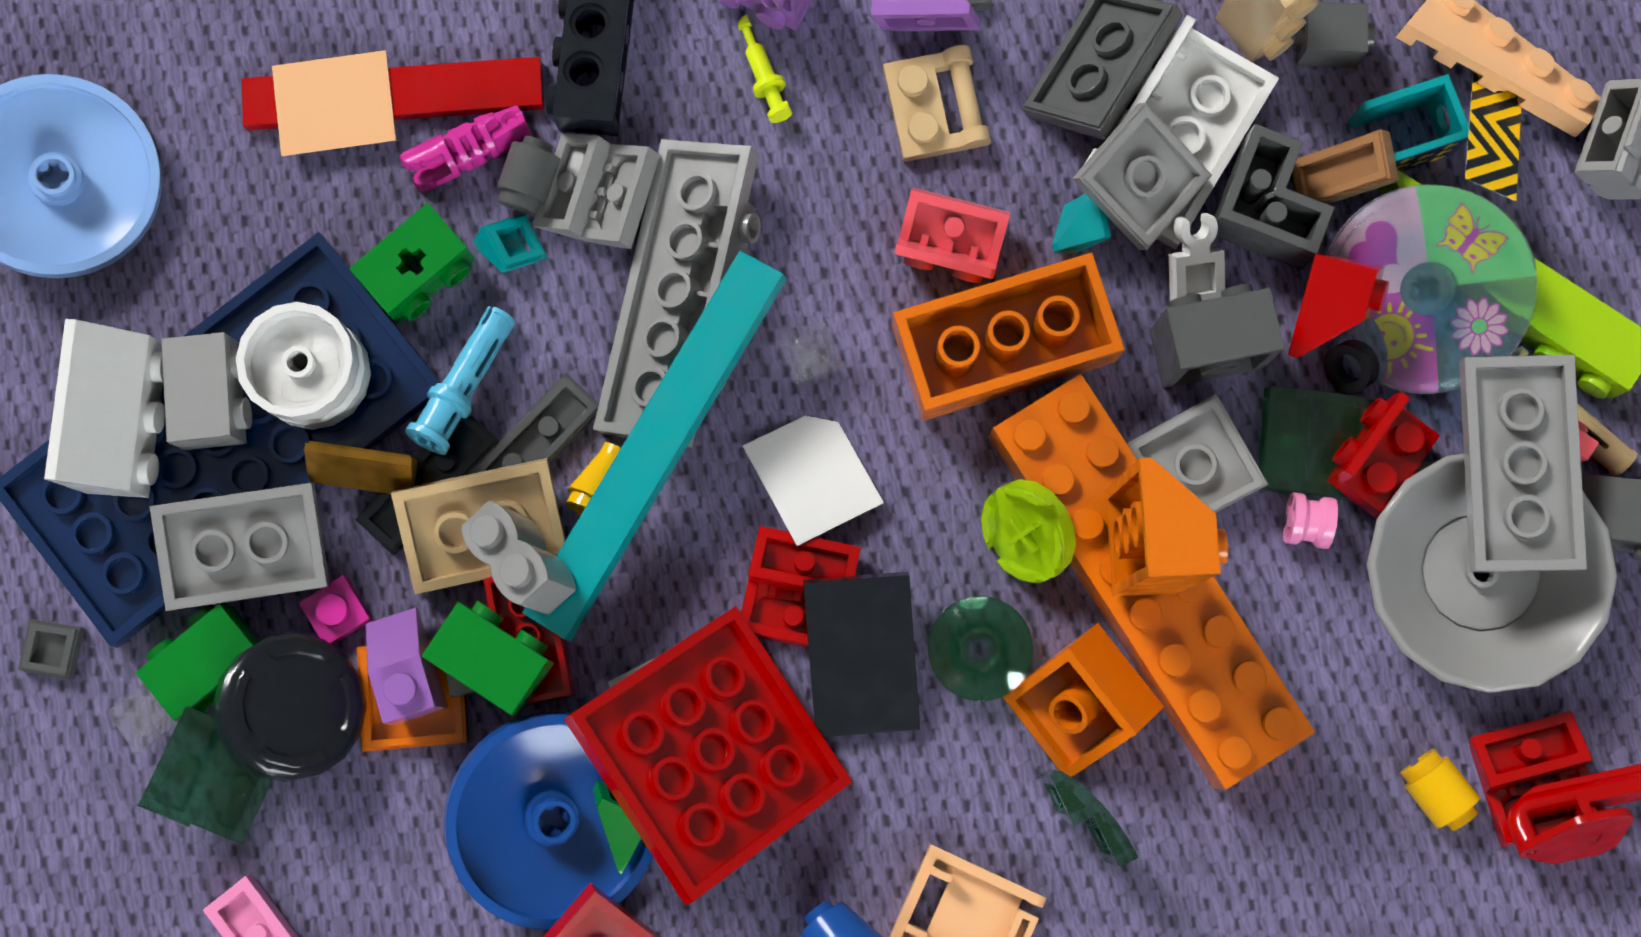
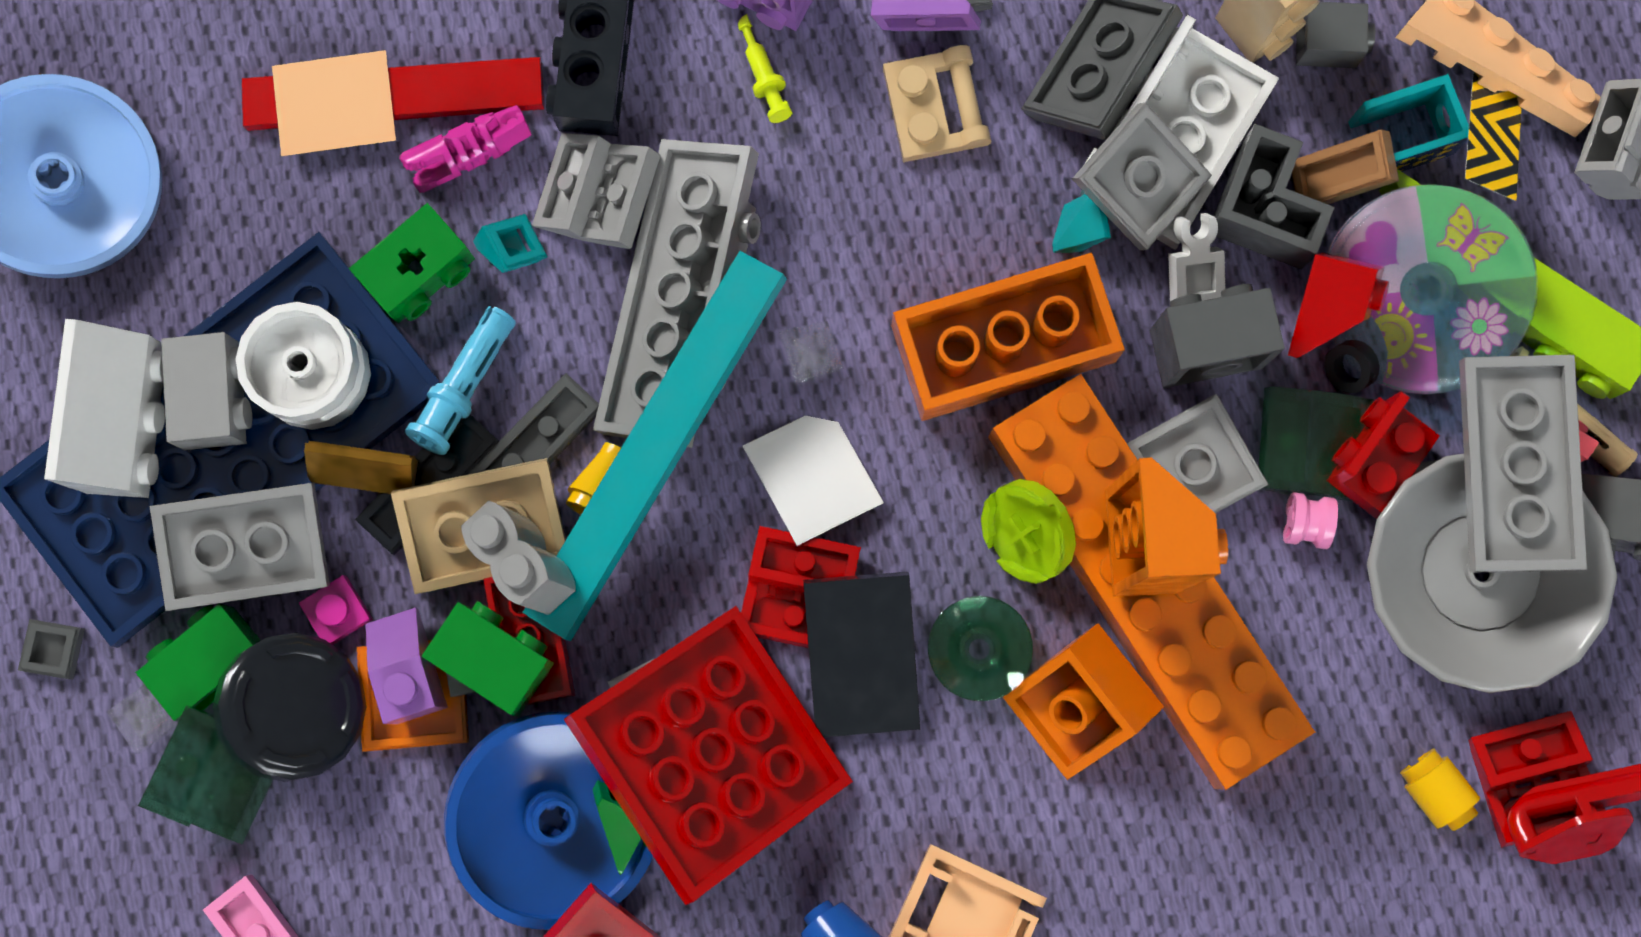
dark grey brick [496,136,560,215] -> none
coral bracket [894,187,1011,283] -> none
slope [1039,769,1139,867] -> none

